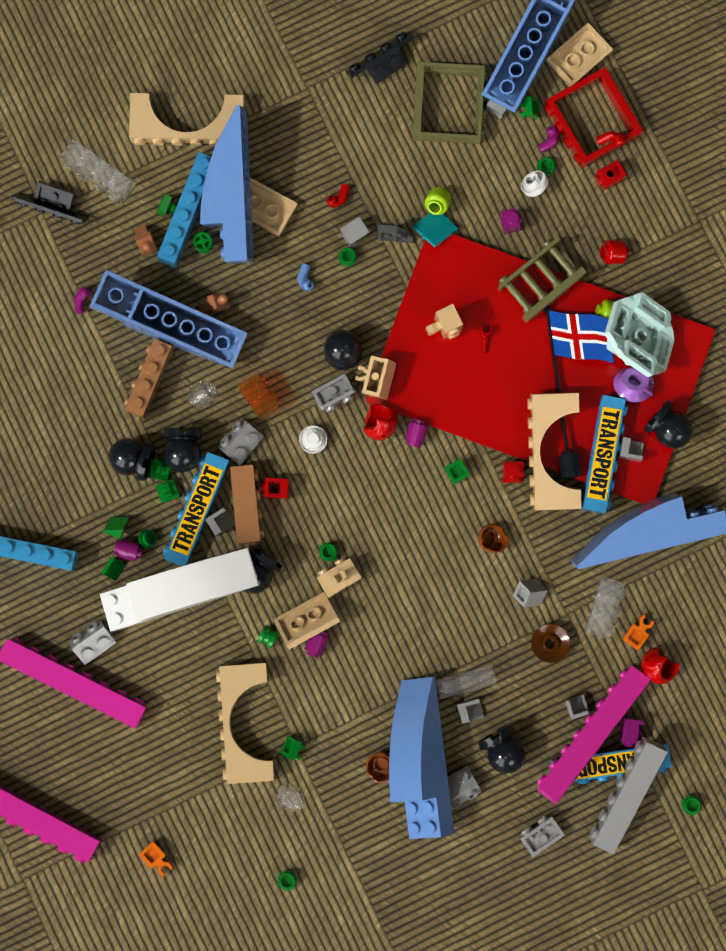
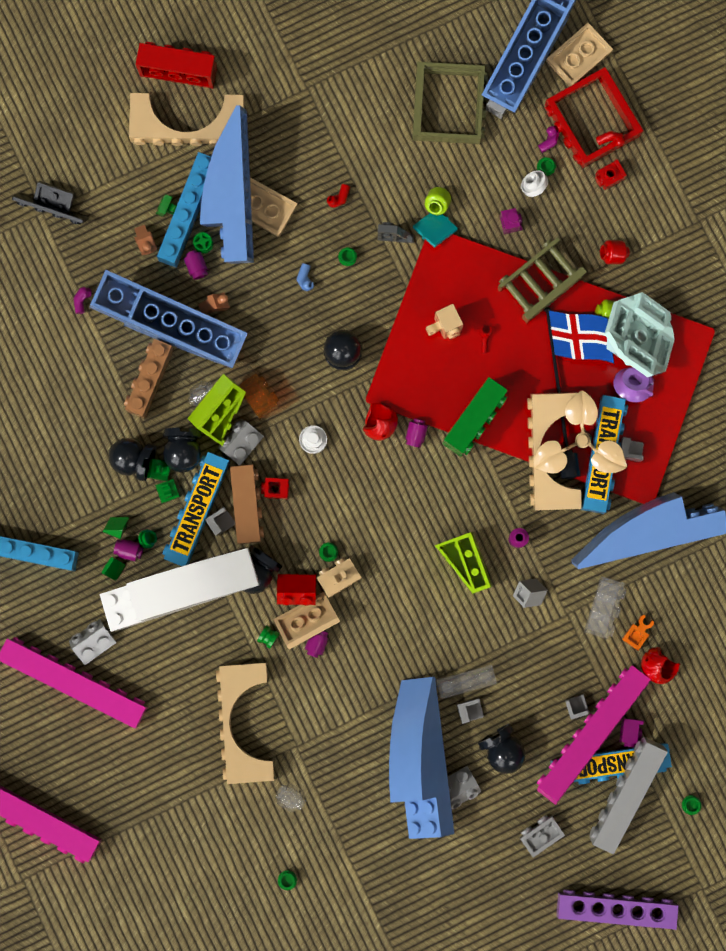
clear brick [60,139,136,204] -> none
orange plate [138,841,173,877] -> none
green tile [280,736,306,760] -> none
light grey bracket [311,374,356,413] -> none
light grey panel [340,217,369,248] -> none
black bracket [345,32,414,84] -> none
tan brick [355,356,396,400] -> none
dark orange hair [366,752,390,783] -> none
green tile [444,458,470,485] -> none
dark orange hair [478,524,509,553] -> none
red brick [502,461,524,483] -> none
green tile [519,96,541,120] -> none
reddish brown dish [531,624,570,663] -> none
black tile [643,400,693,449] -> none
none -> red brick [135,42,217,89]
none -> magenta brick [184,250,208,280]
none -> lime wedge [187,374,246,446]
none -> red brick [277,574,316,606]
none -> lime wedge [435,532,493,594]
none -> green brick [443,377,508,457]
none -> magenta brick [508,528,529,548]
none -> tan plant [534,391,627,473]
none -> medium lavender brick [557,890,678,930]

